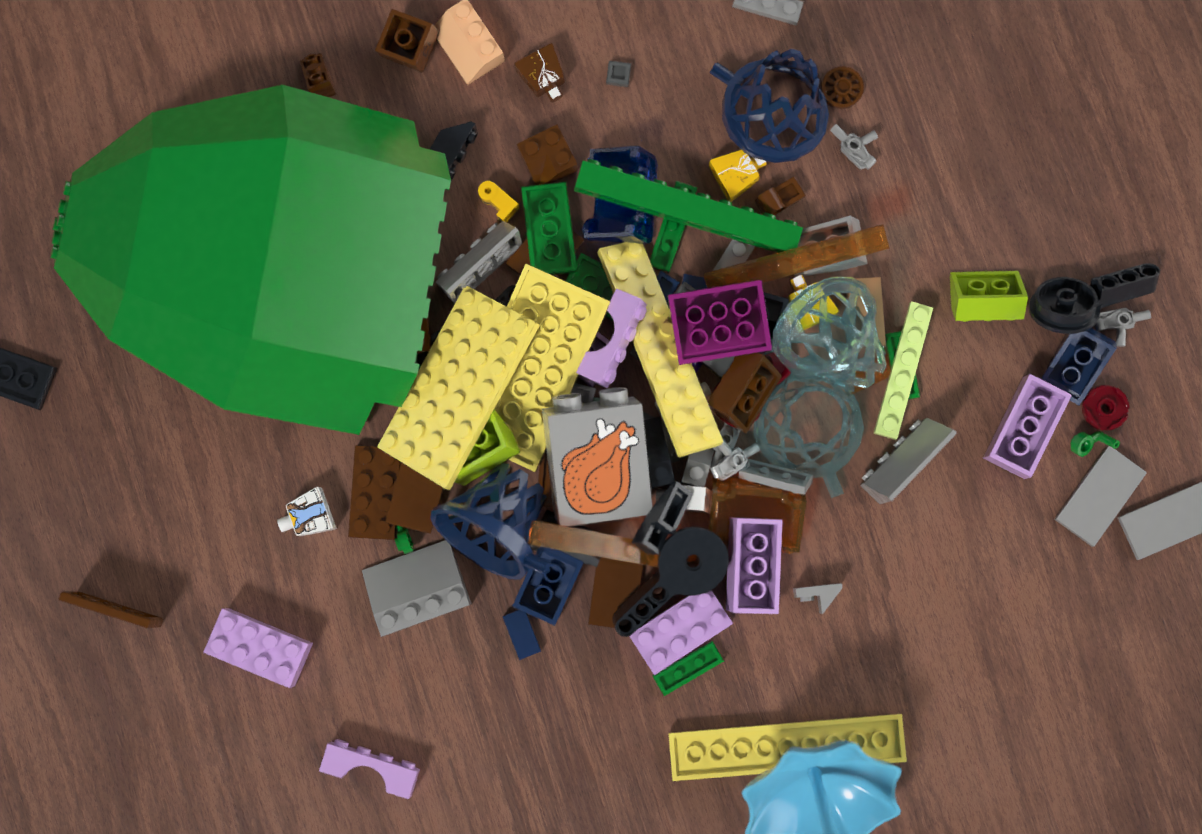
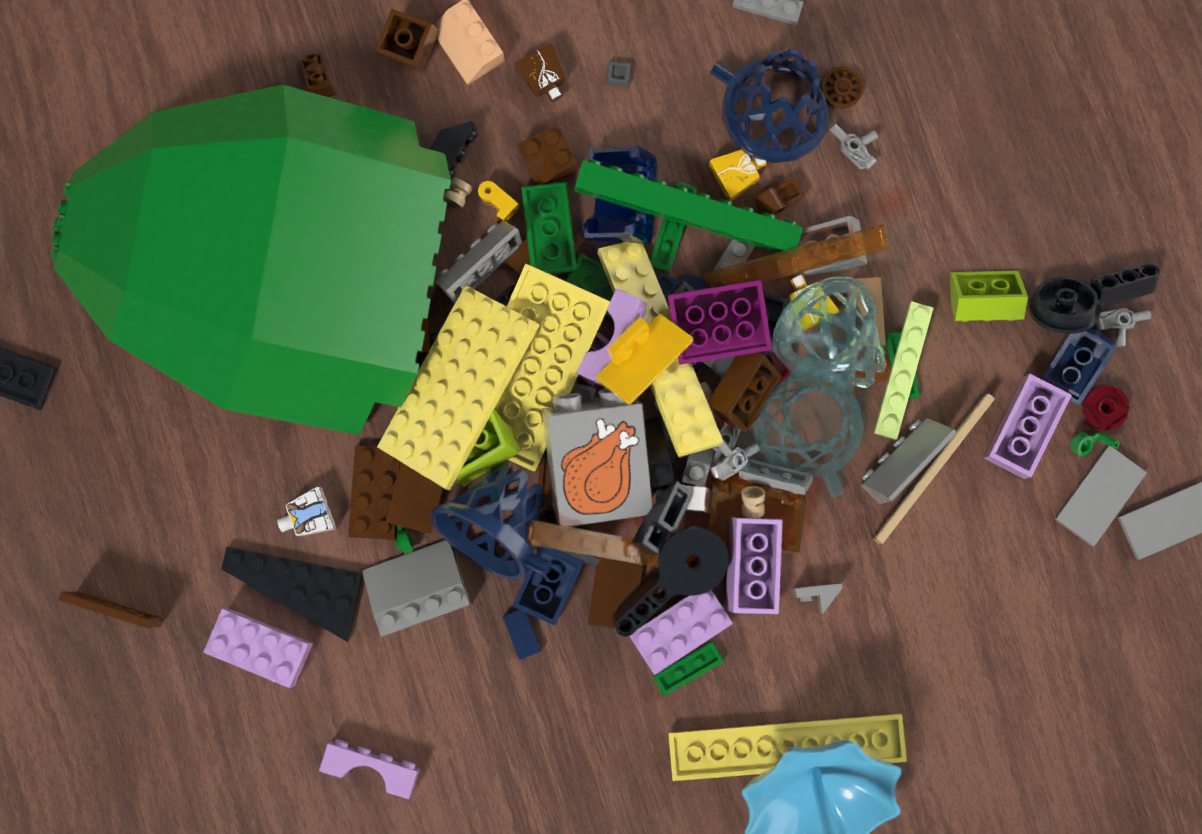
none -> black wing [221,547,363,642]
none -> tan wheel [443,177,473,208]
none -> yellow bracket [596,314,693,404]
none -> tan wheel [742,486,765,518]
none -> tan tile [873,394,995,544]

